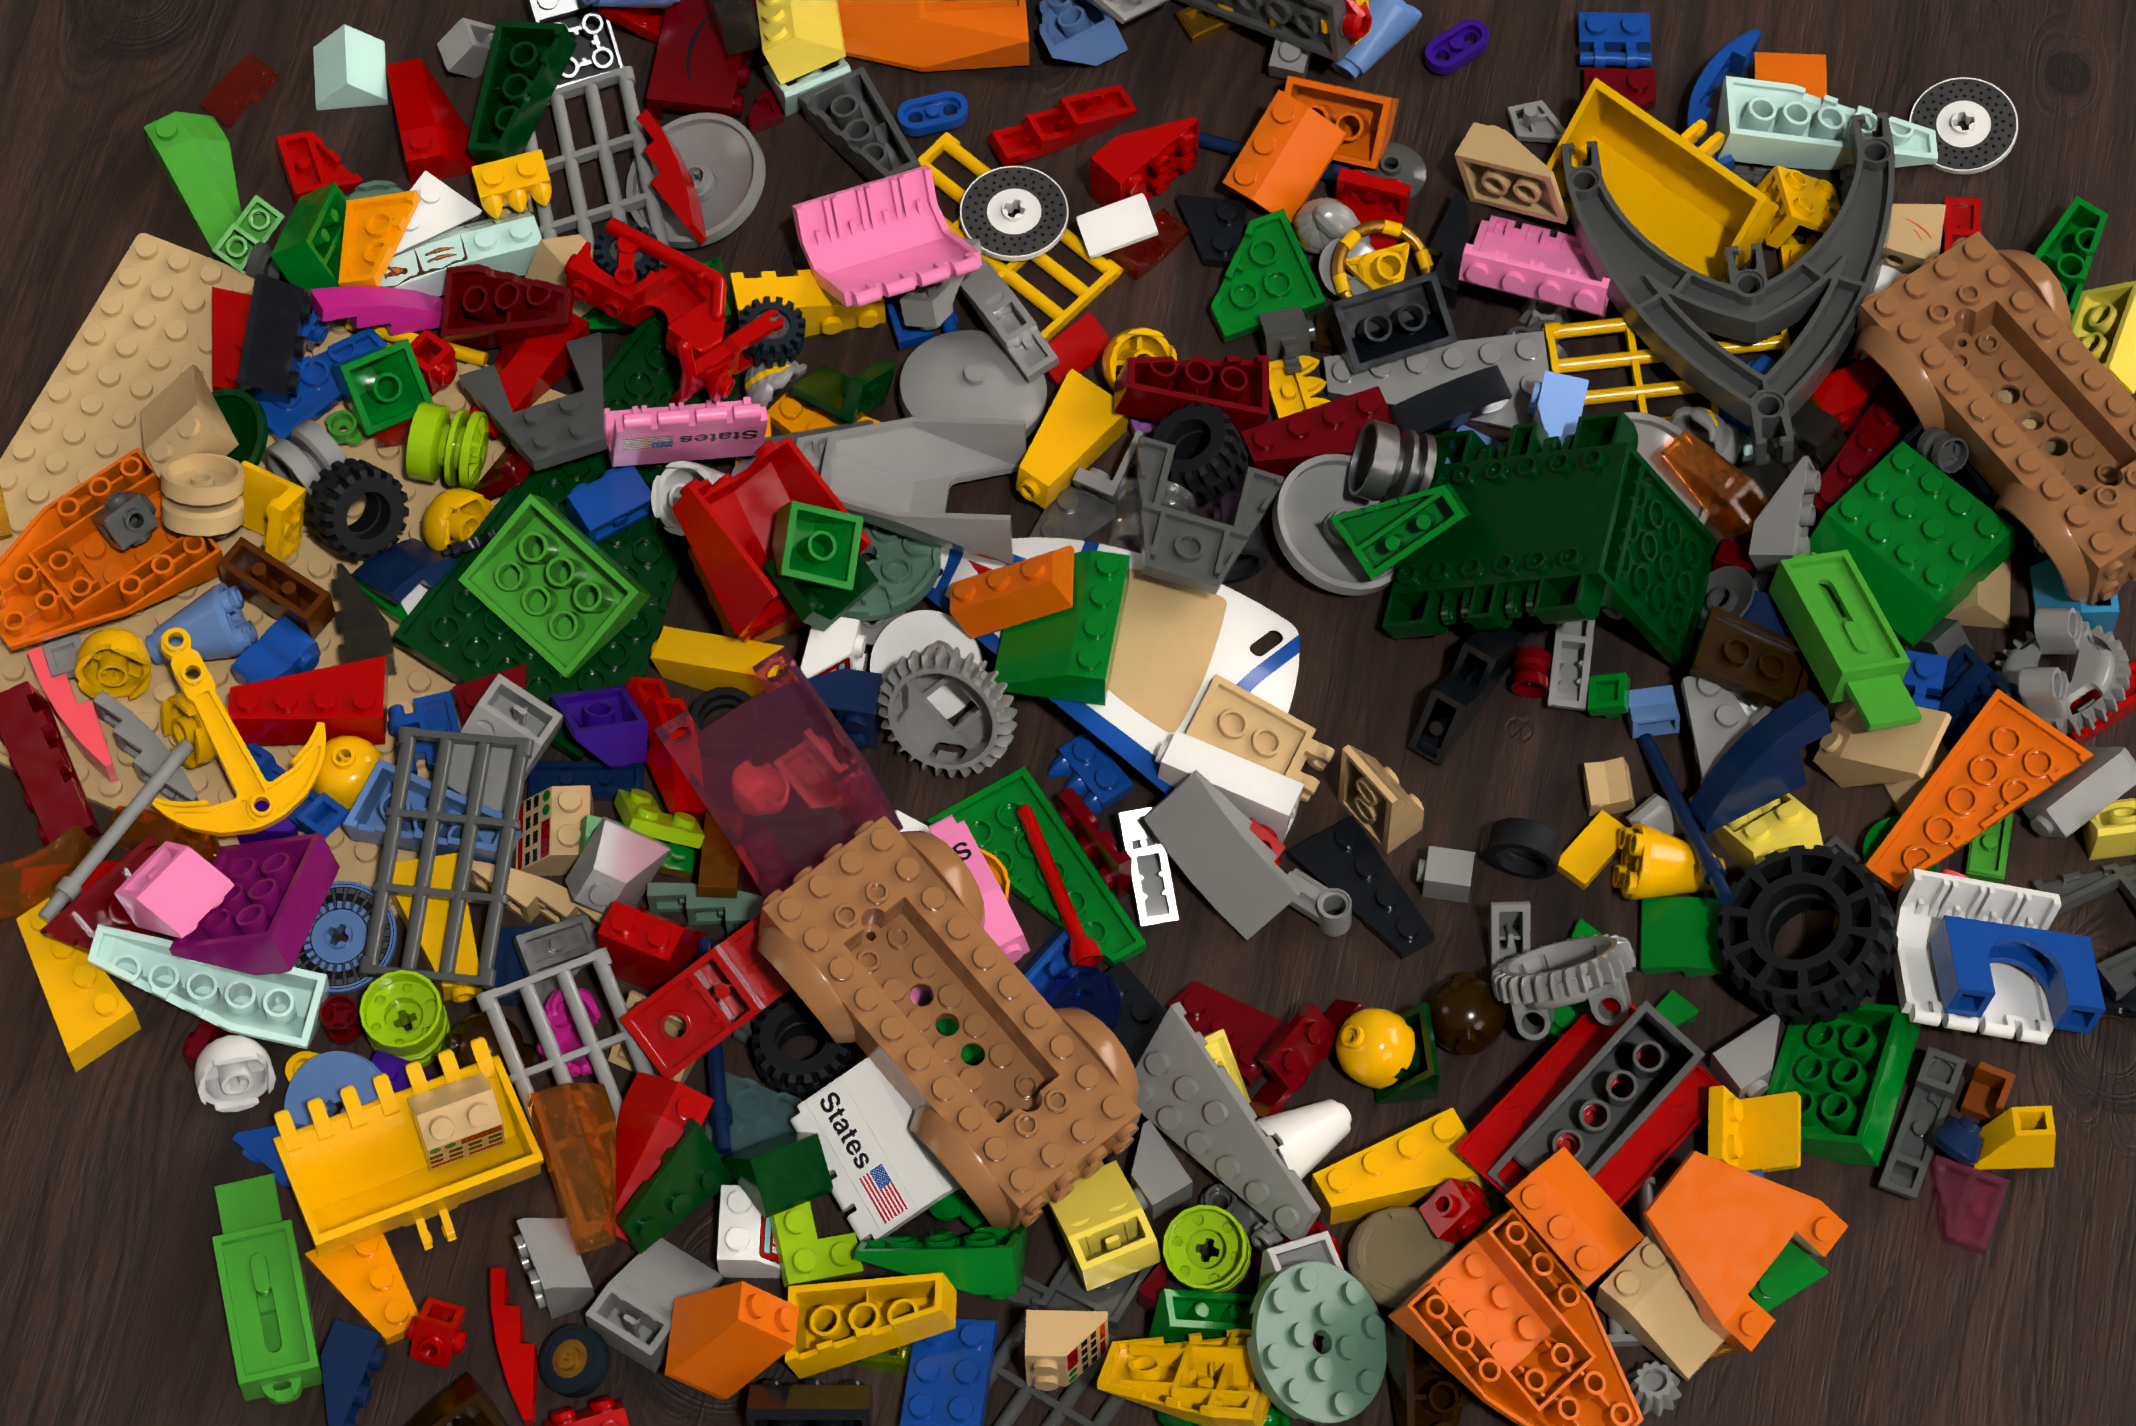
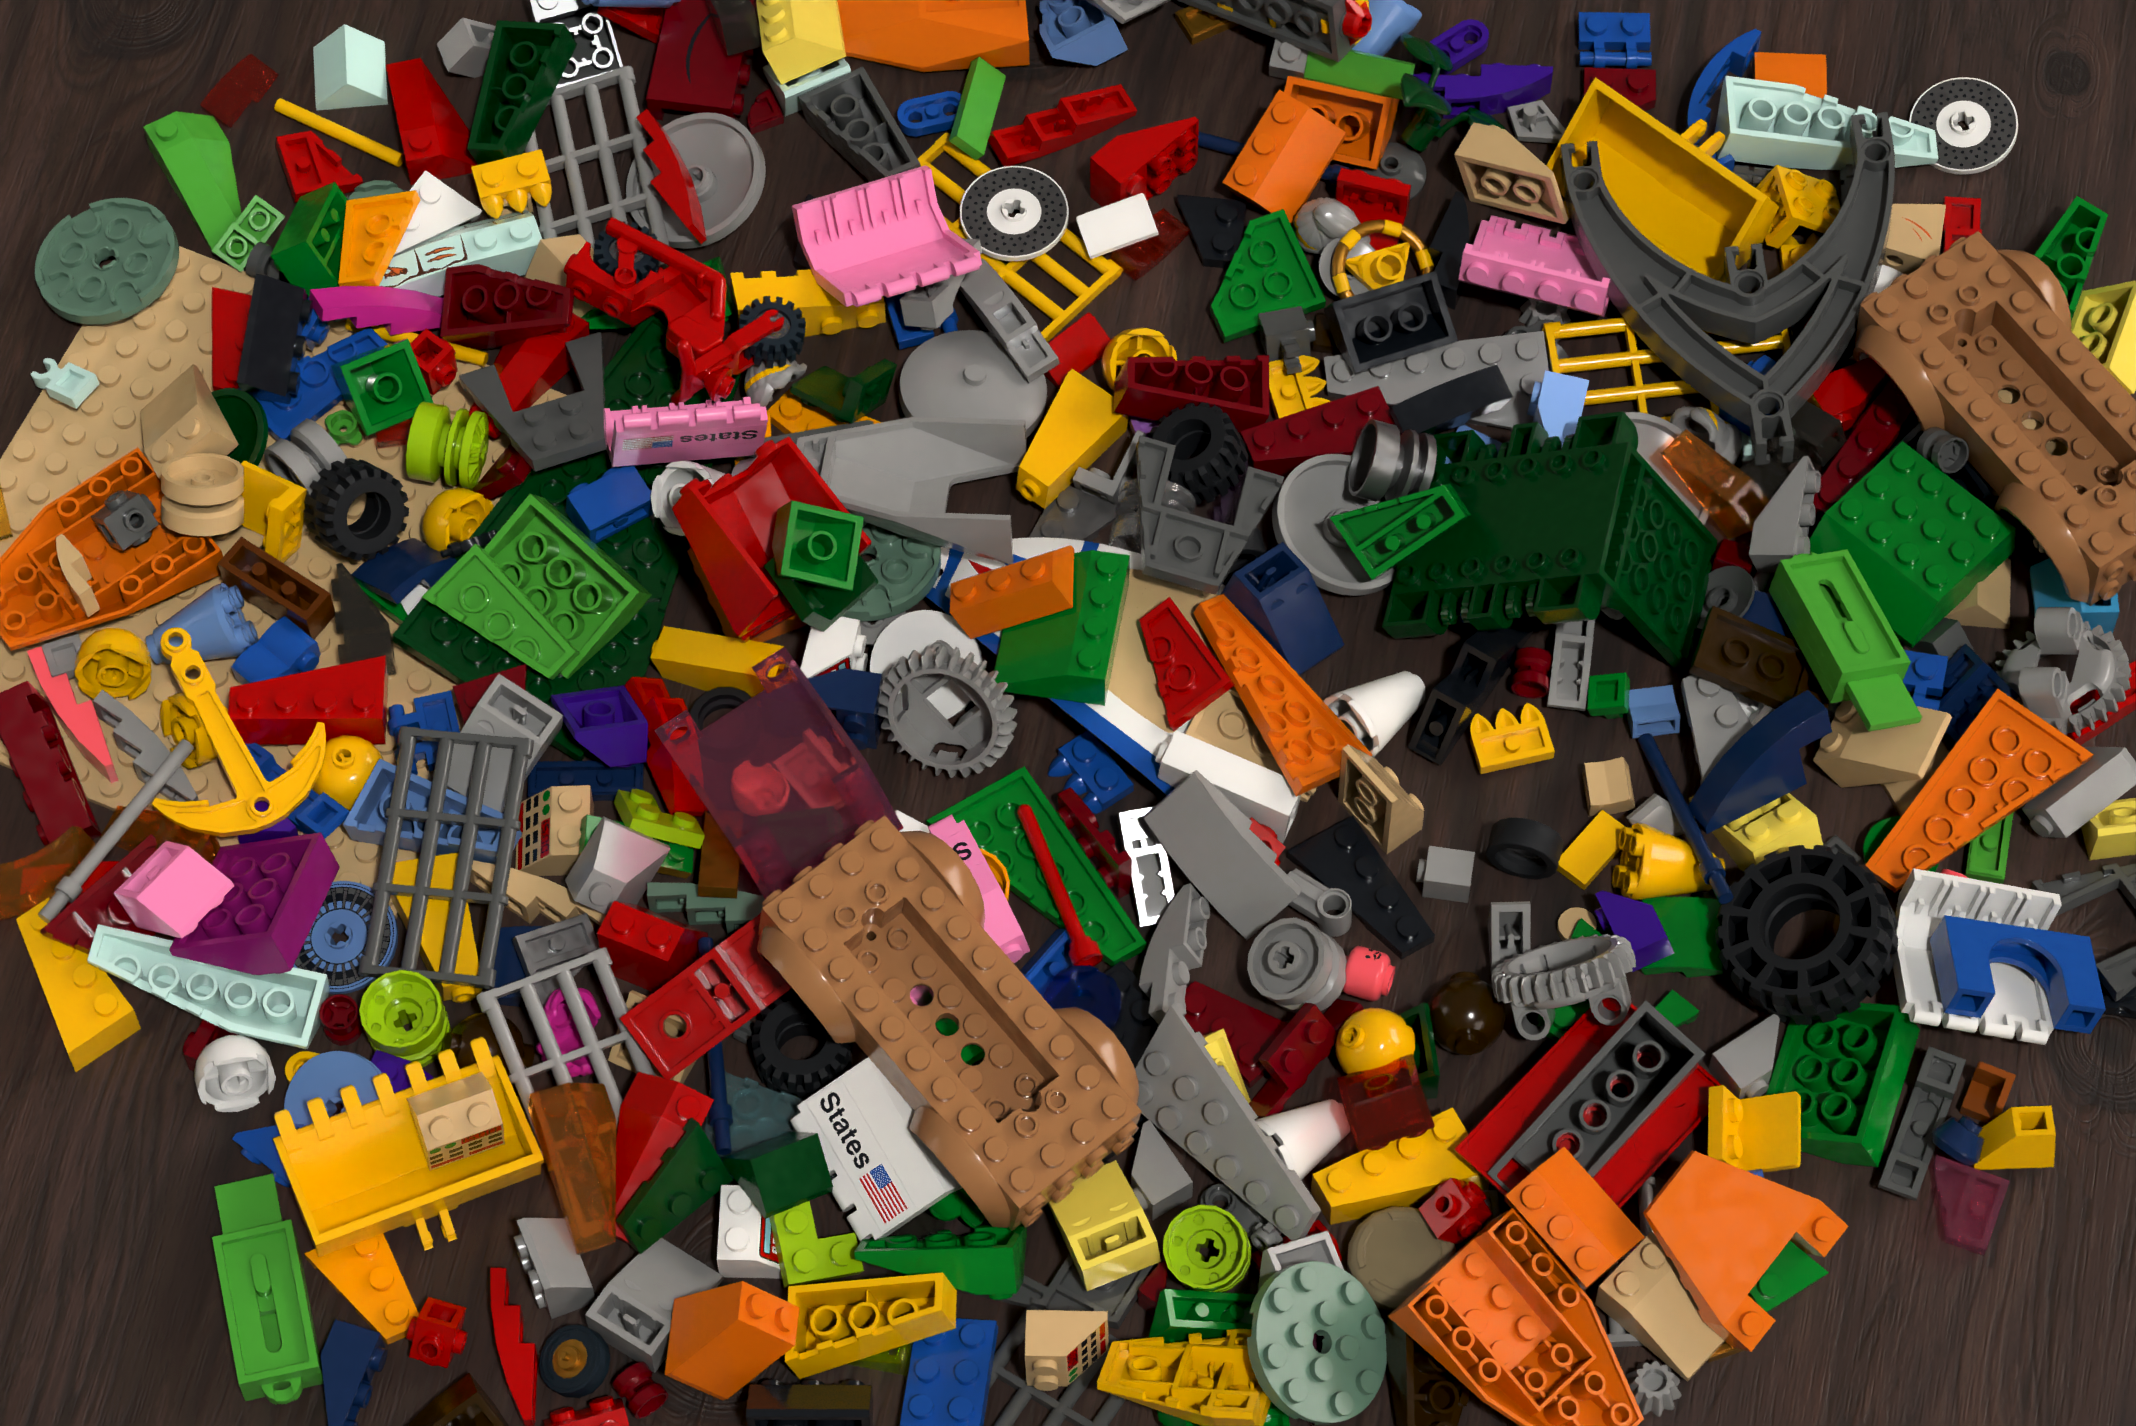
none -> light aqua plate [31,358,100,409]
none -> sand green plate [35,198,179,325]
none -> tan slope [56,534,100,617]
none -> yellow bar [274,98,405,167]
none -> bright green wing [422,544,580,680]
none -> dark red wheel [612,1362,668,1419]
none -> bright green tile [949,57,1006,160]
none -> red wing [1139,597,1235,731]
none -> light grey slope [1139,883,1210,1025]
none -> orange wing [1193,594,1373,796]
none -> dark blue slope [1221,542,1345,676]
none -> light grey wheel [1247,917,1347,1014]
none -> bright green tile [1304,49,1415,100]
none -> white cone [1323,671,1425,758]
none -> clear red slope [1337,1054,1435,1152]
none -> coral head [1342,946,1396,1002]
none -> dark green plant [1400,33,1507,152]
none -> dark purple slope [1413,63,1553,119]
none -> yellow plate [1470,703,1555,774]
none -> tan tile [1557,907,1597,941]
none -> dark purple slope [1594,890,1674,972]

